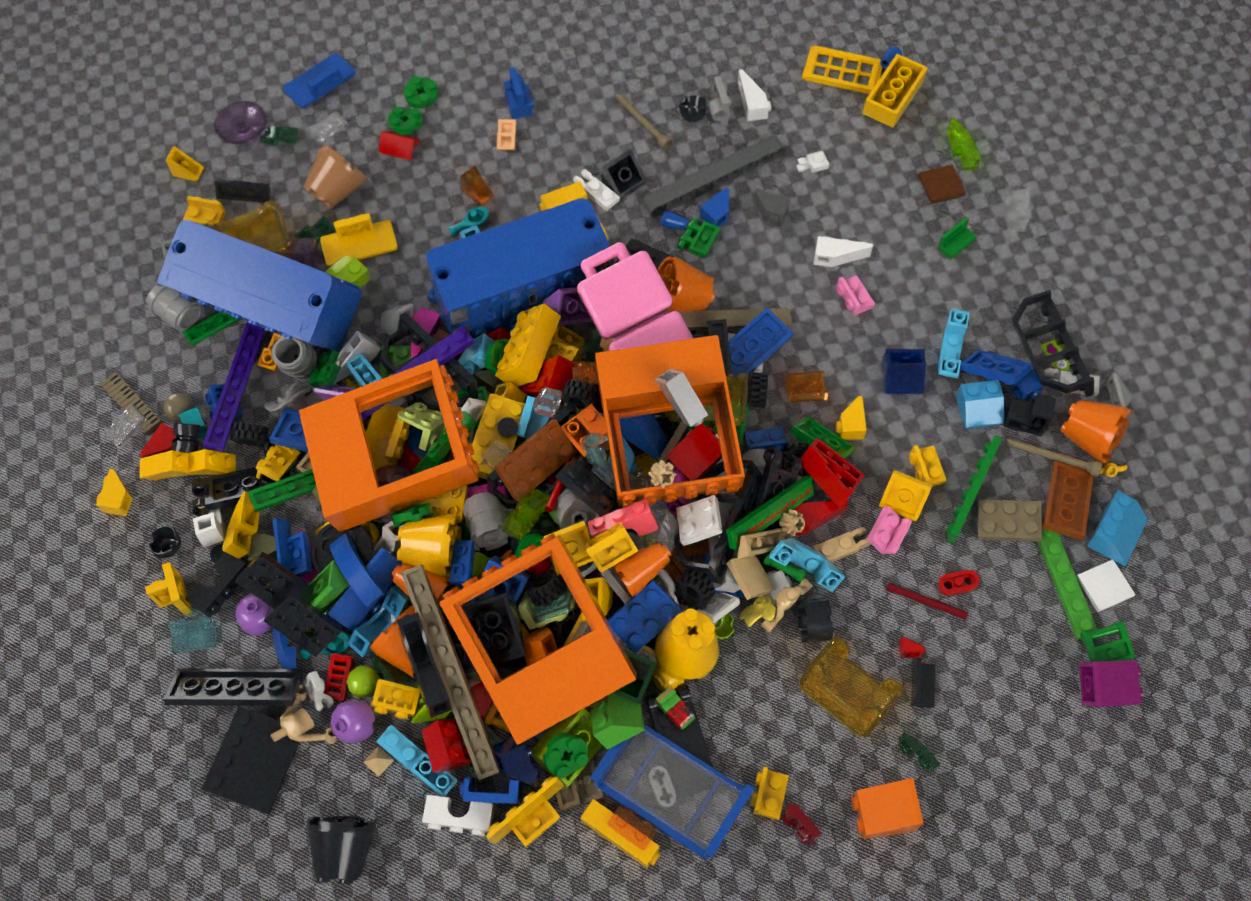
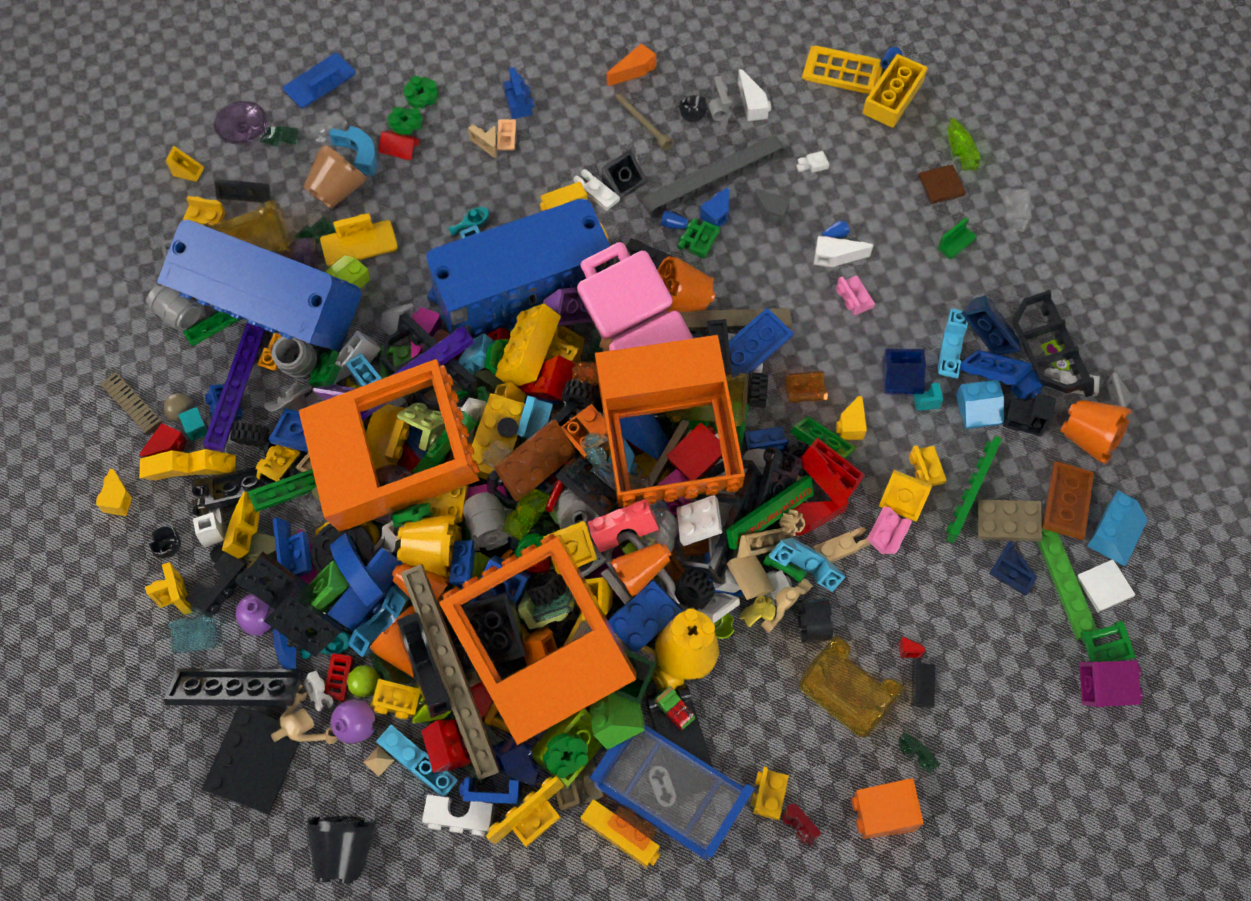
clear plate [104,404,146,447] -> none
black wheel [171,423,201,453] -> none
clear orange slope [460,165,494,206] -> none
clear piece [533,387,562,418] -> none
yellow bracket [584,521,638,573] -> none
tan gear [648,460,677,488] -> none
light grey slope [654,368,708,427] -> none
dark red bar [886,583,968,620] -> none
red plate [937,570,980,596] -> none
dark tan piece [1005,438,1103,477] -> none
yellow piece [1099,462,1128,477] -> none
none -> dark azure arch [329,126,378,176]
none -> tan slope [468,124,497,158]
none -> orange slope [607,44,656,86]
none -> blue cone [821,220,850,239]
none -> teal panel [913,383,943,411]
none -> dark blue slope [961,295,1021,355]
none -> dark blue wing [989,541,1037,596]

